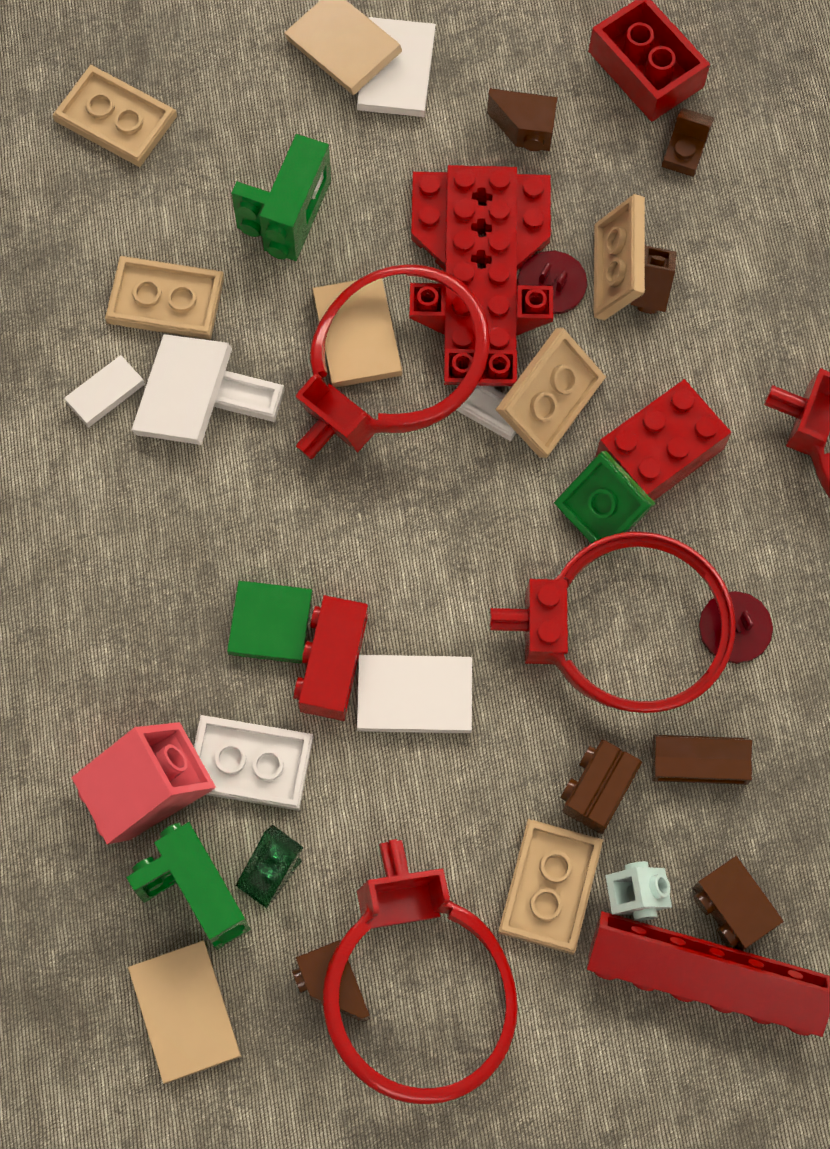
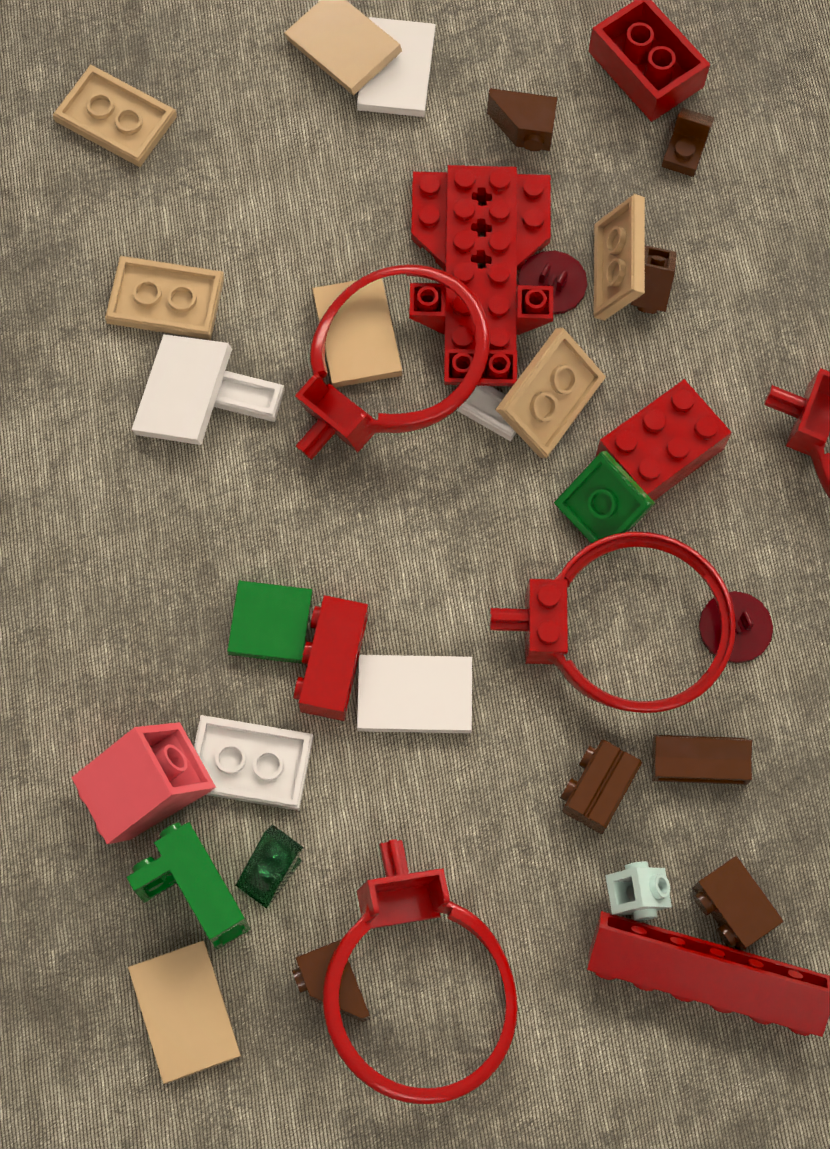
white tile [64,355,145,428] -> none
green brick [231,134,331,261] -> none
tan tile [498,819,603,955] -> none

